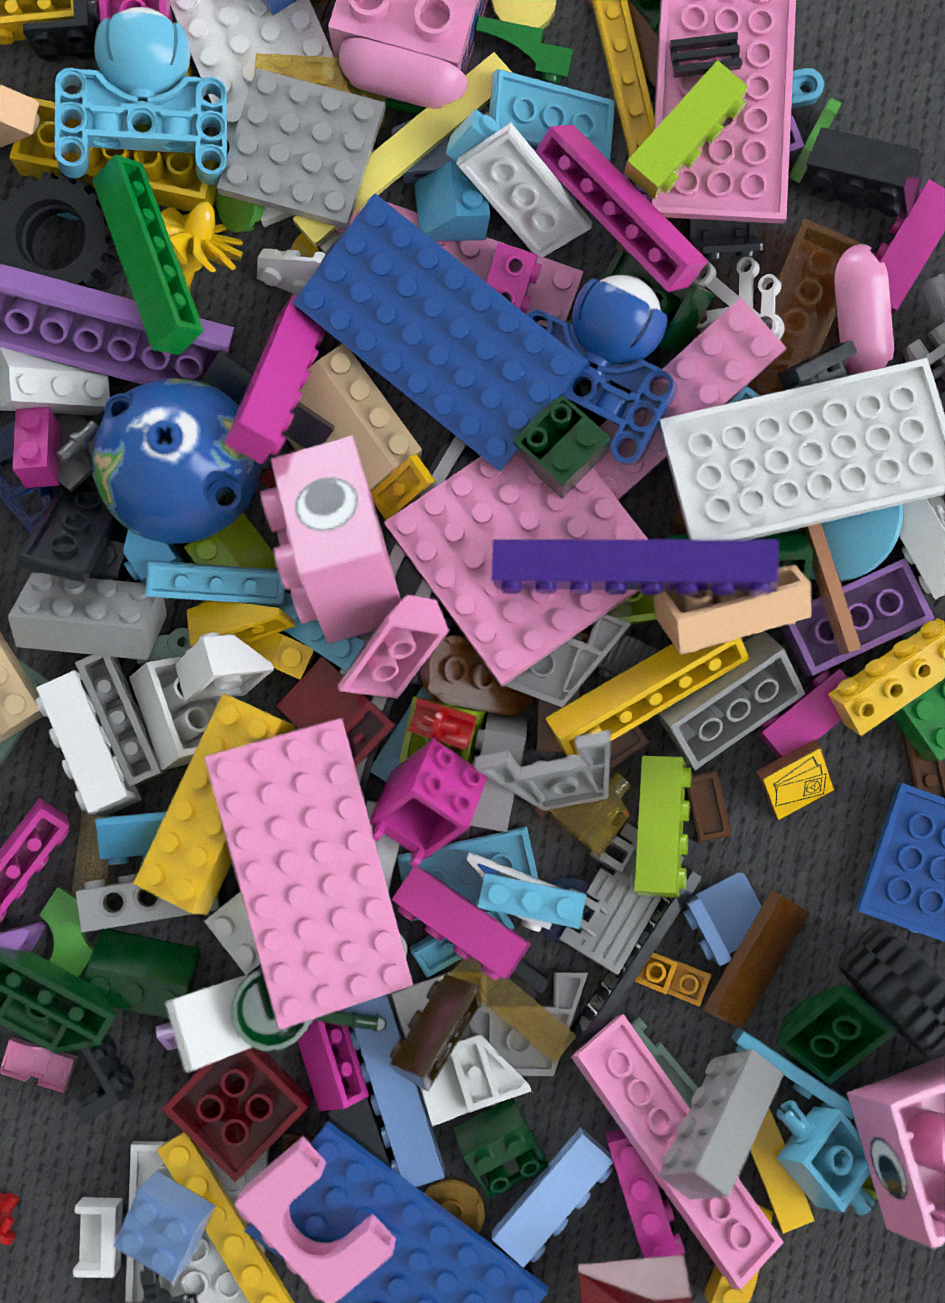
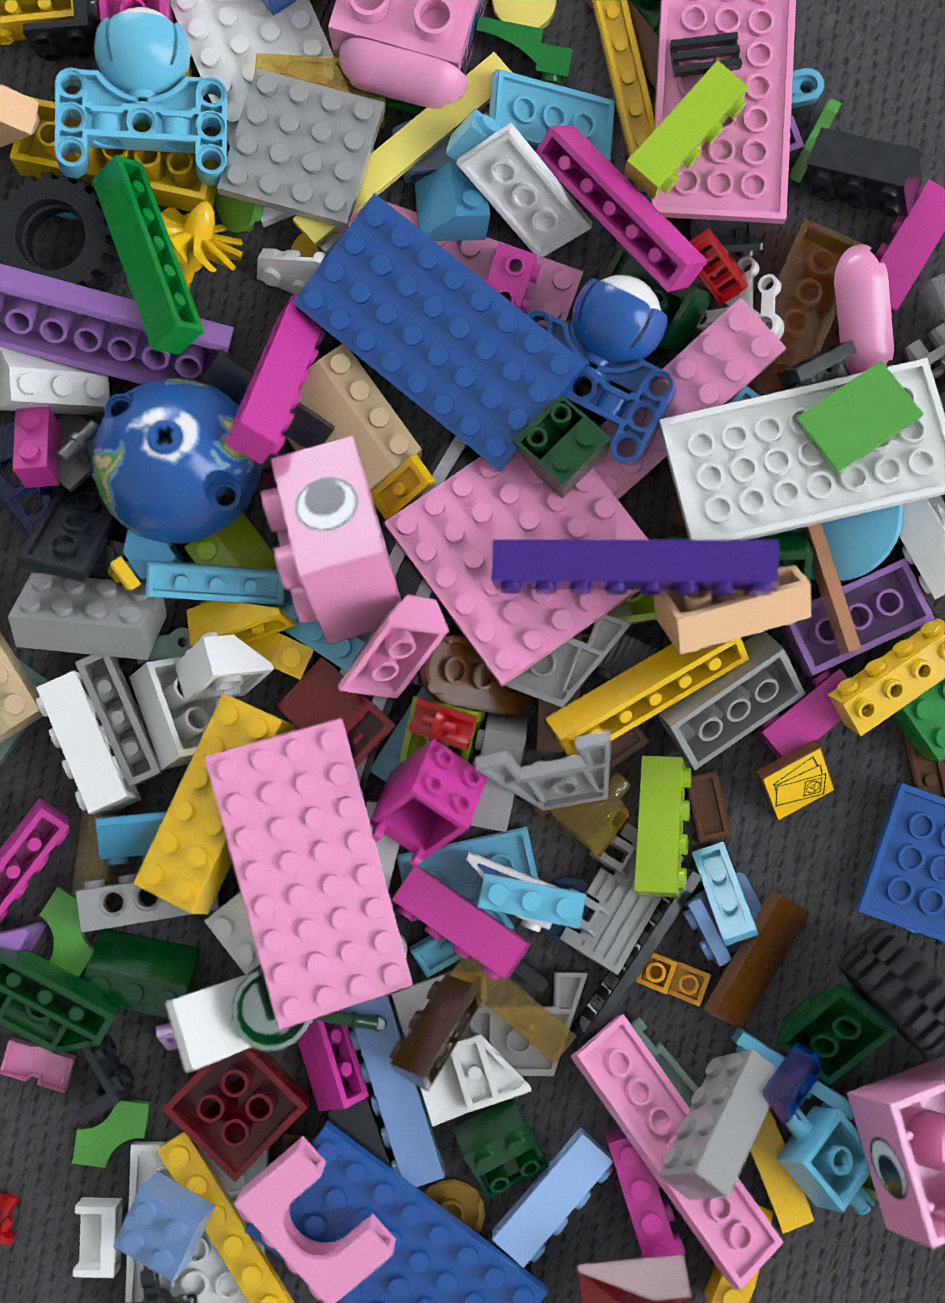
none -> bright green tile [72,1098,151,1168]
none -> yellow tile [108,556,141,591]
none -> red slope [689,228,748,304]
none -> medium azure plate [692,841,758,946]
none -> clear blue slope [763,1044,821,1124]
none -> bright green tile [795,361,924,475]

